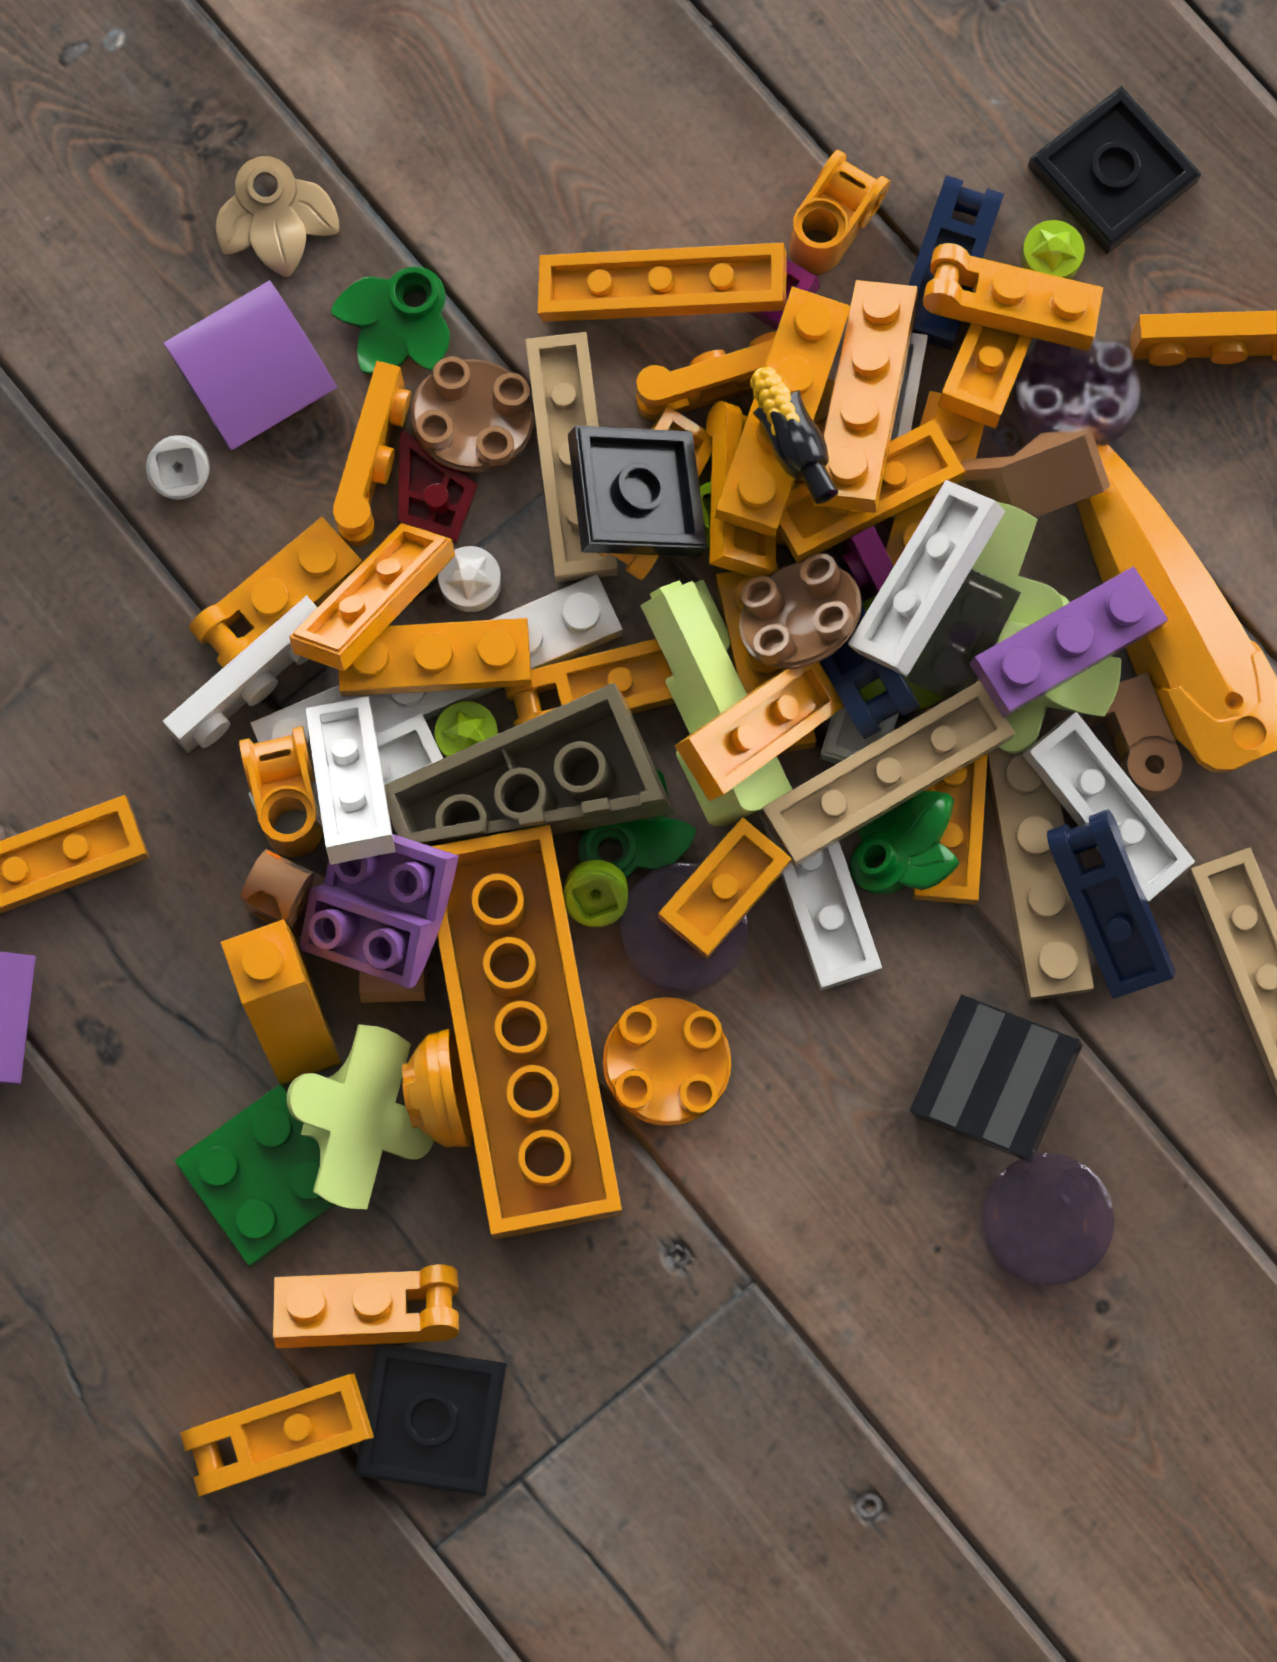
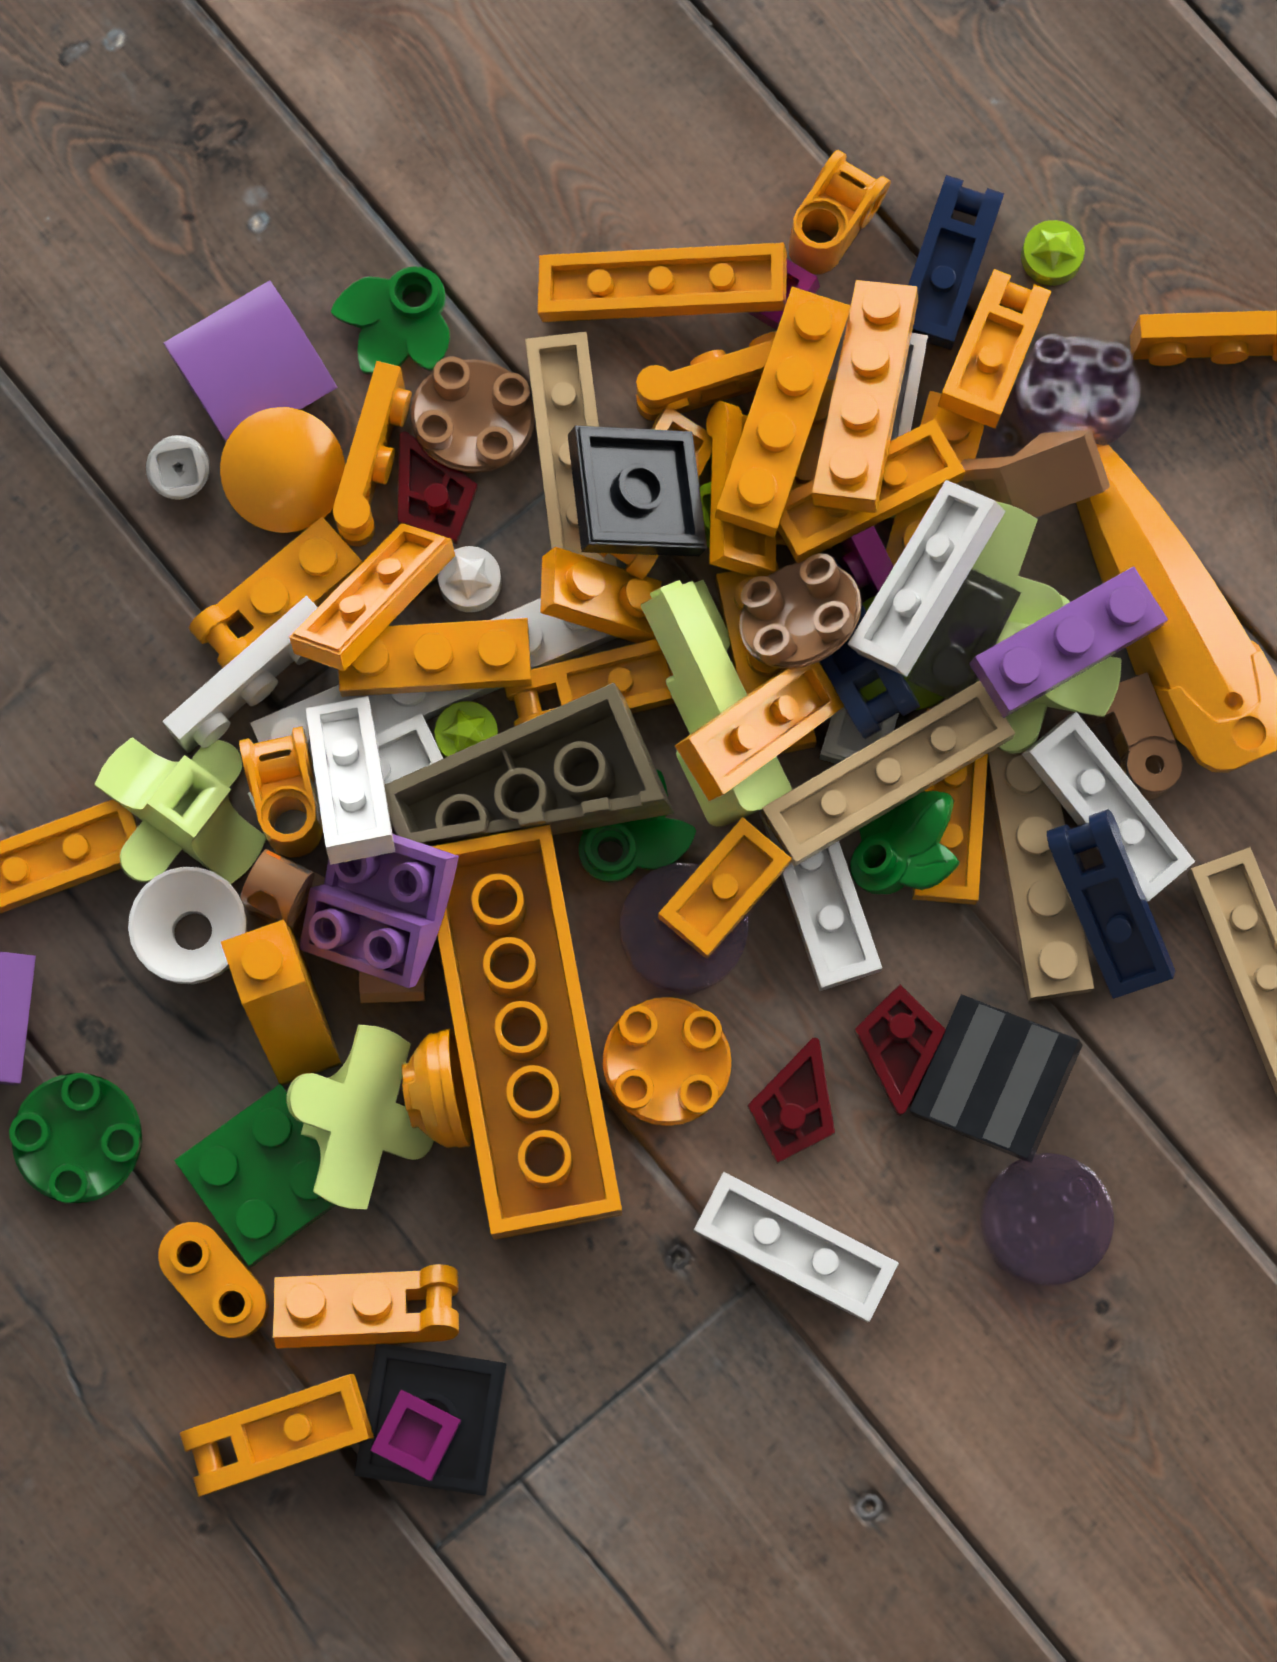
tan plate [216,155,339,278] -> none
lime tile [563,860,629,927] -> none
black piece [750,367,838,504] -> none
light orange plate [923,243,1103,351] -> none
black tile [1028,86,1202,254] -> none
none -> green dish [9,1073,142,1203]
none -> yellowish green piece [94,737,267,885]
none -> white piece [128,867,247,984]
none -> light orange plate [158,1222,269,1339]
none -> light orange dish [220,407,345,533]
none -> magenta plate [370,1390,462,1481]
none -> light orange plate [540,546,661,643]
none -> white plate [693,1172,899,1323]
none -> dark red piece [747,1038,835,1164]
none -> dark red piece [854,984,946,1116]

